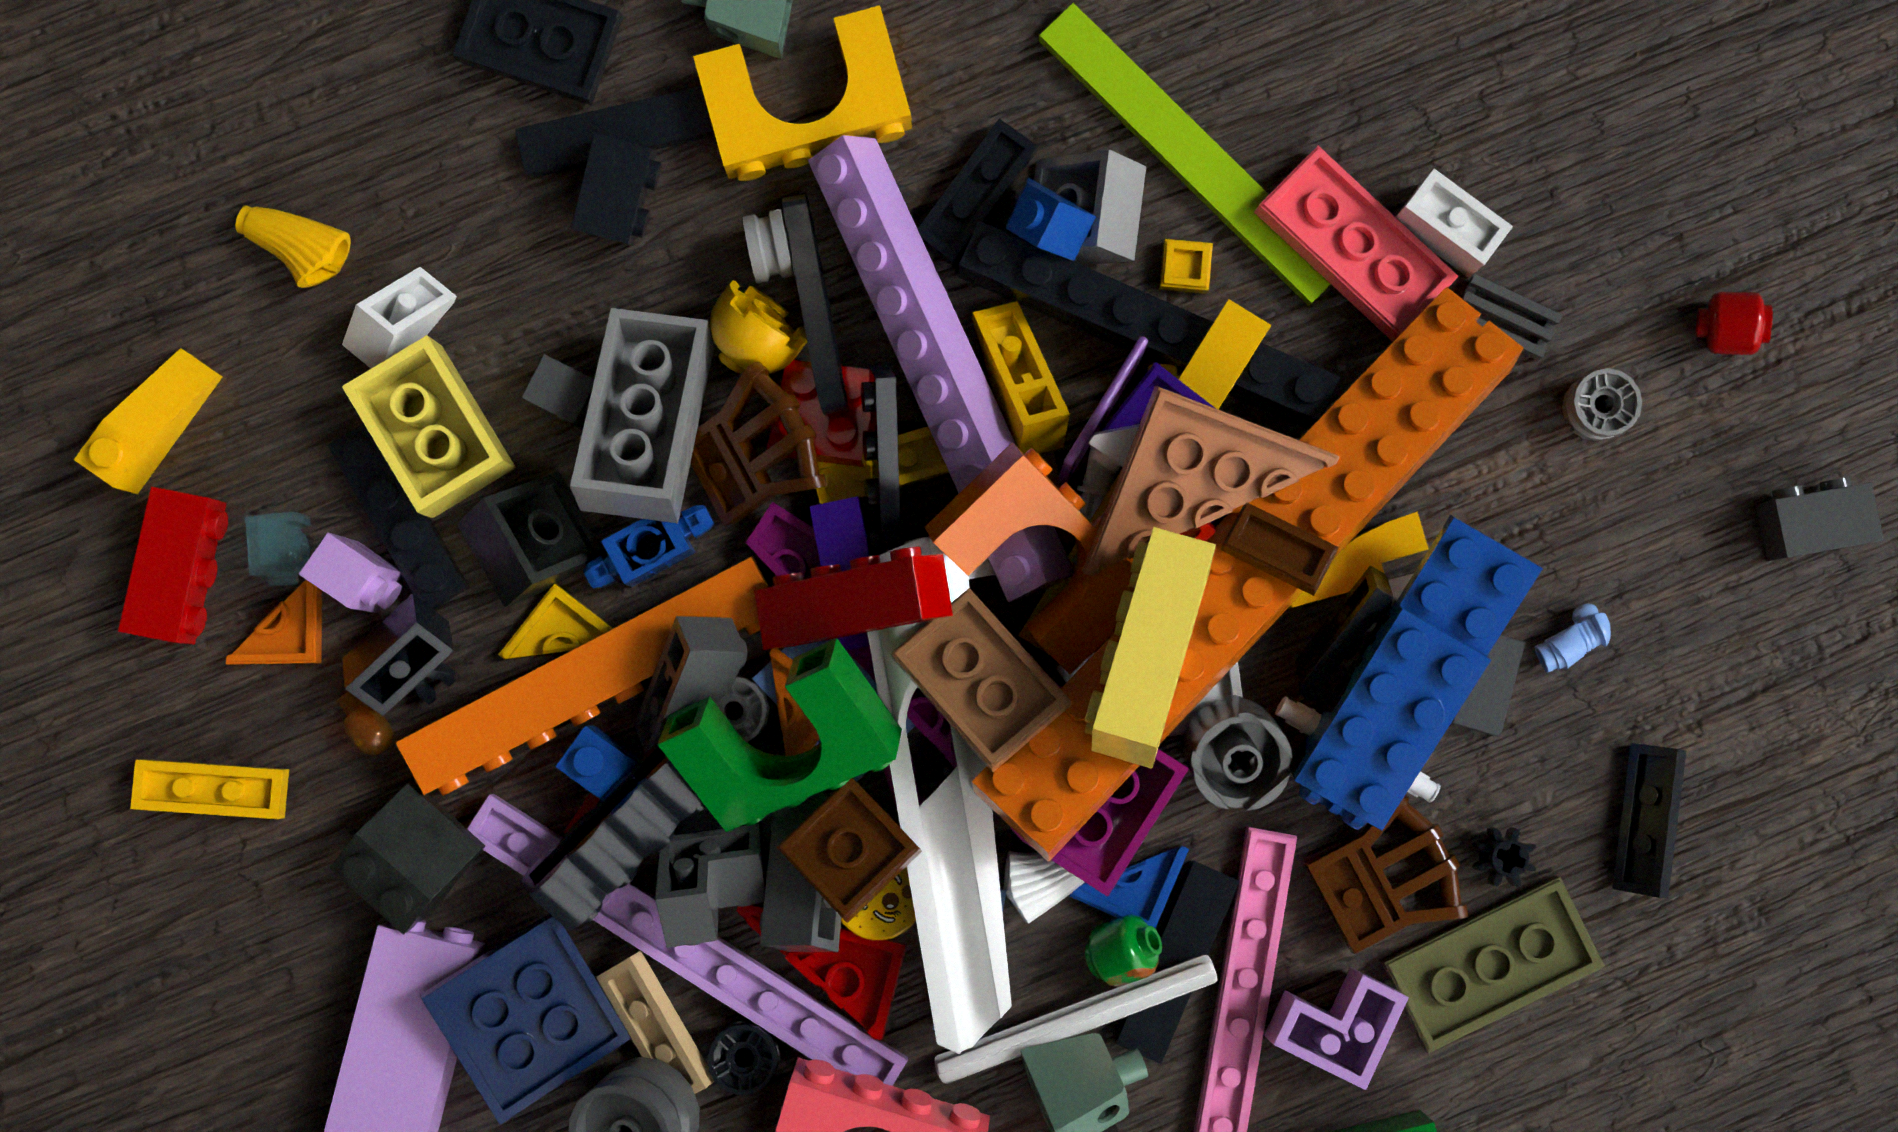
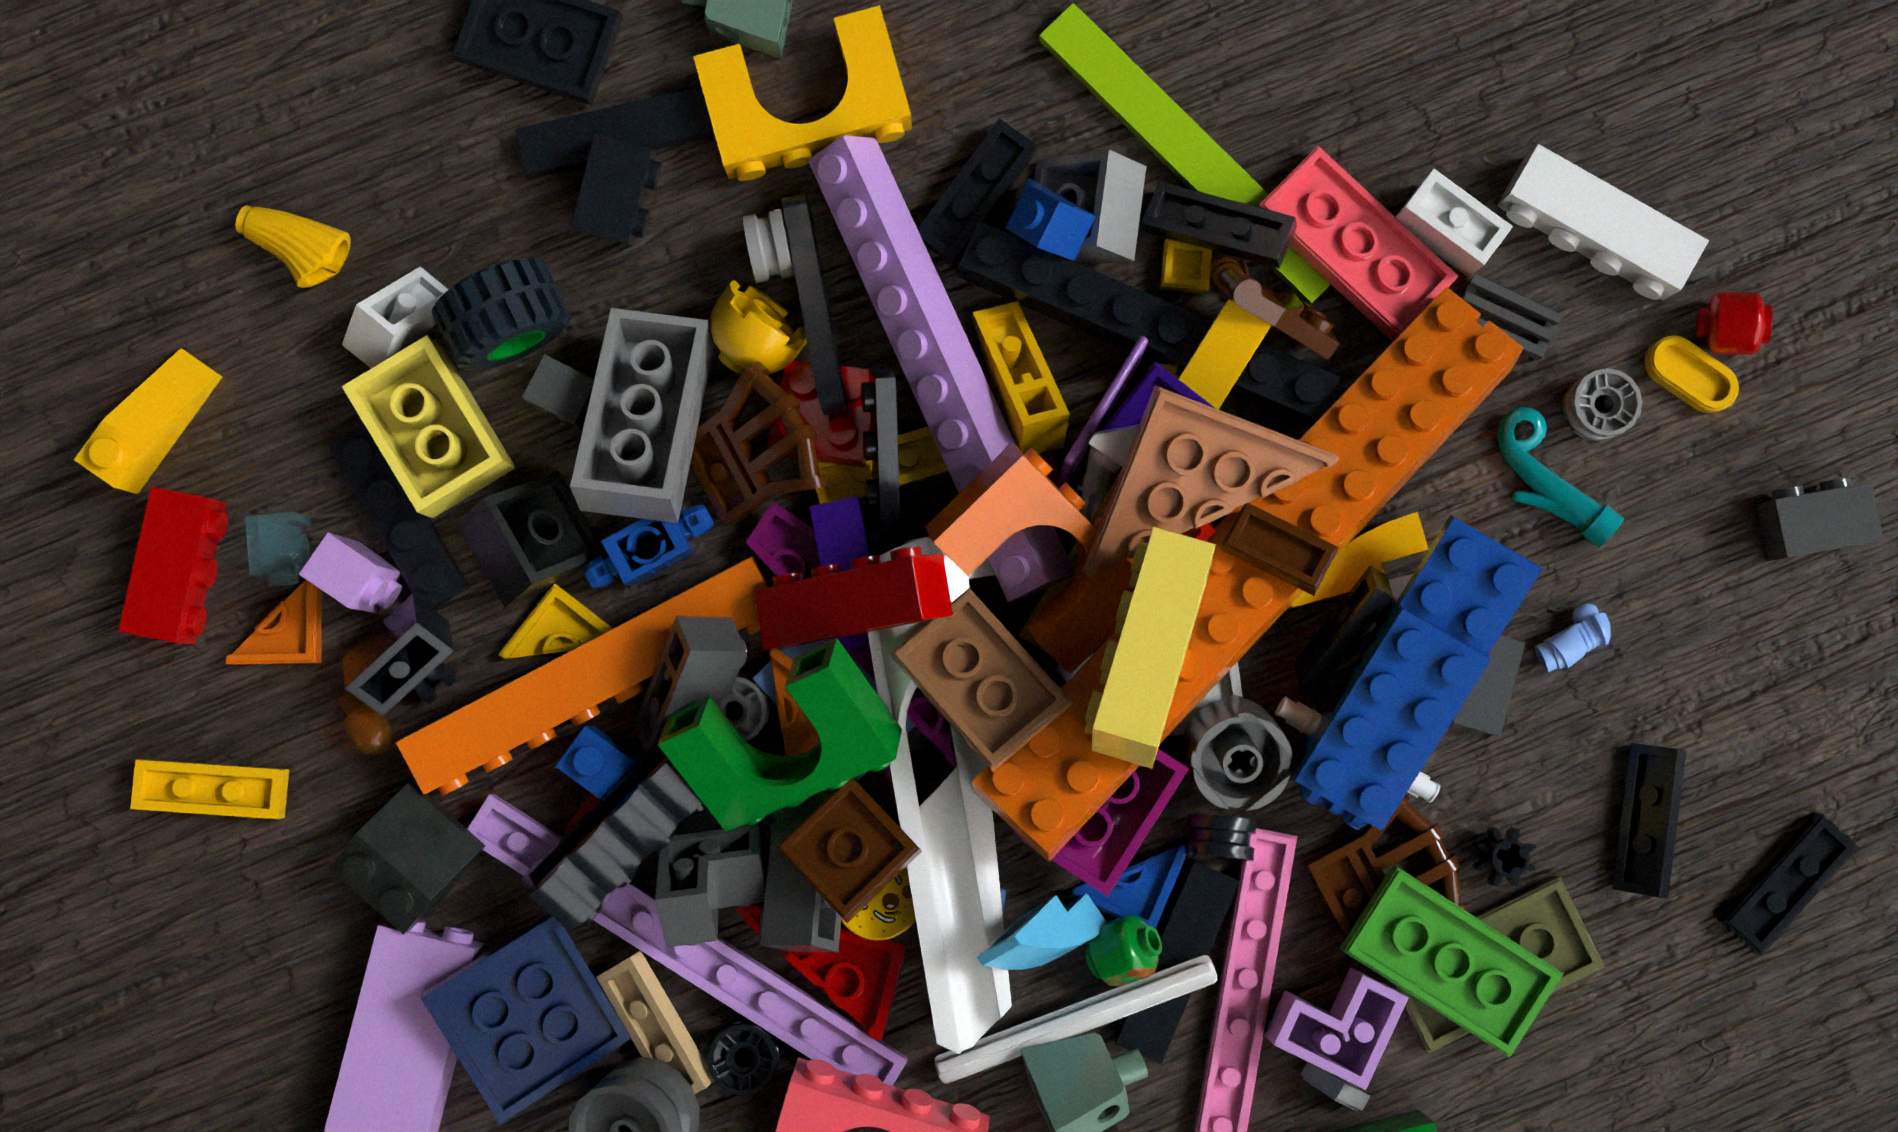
white piece [1003,851,1084,924] -> none
none -> black wheel [431,259,571,370]
none -> medium azure slope [977,893,1106,970]
none -> black plate [1141,181,1297,269]
none -> black wheel [1184,814,1257,861]
none -> reddish brown plate [1211,256,1340,360]
none -> light grey tile [1301,1062,1371,1112]
none -> bright green tile [1340,864,1564,1058]
none -> white brick [1497,144,1709,301]
none -> teal plant [1497,407,1625,548]
none -> yellow tile [1645,336,1739,413]
none -> black tile [1718,812,1859,956]

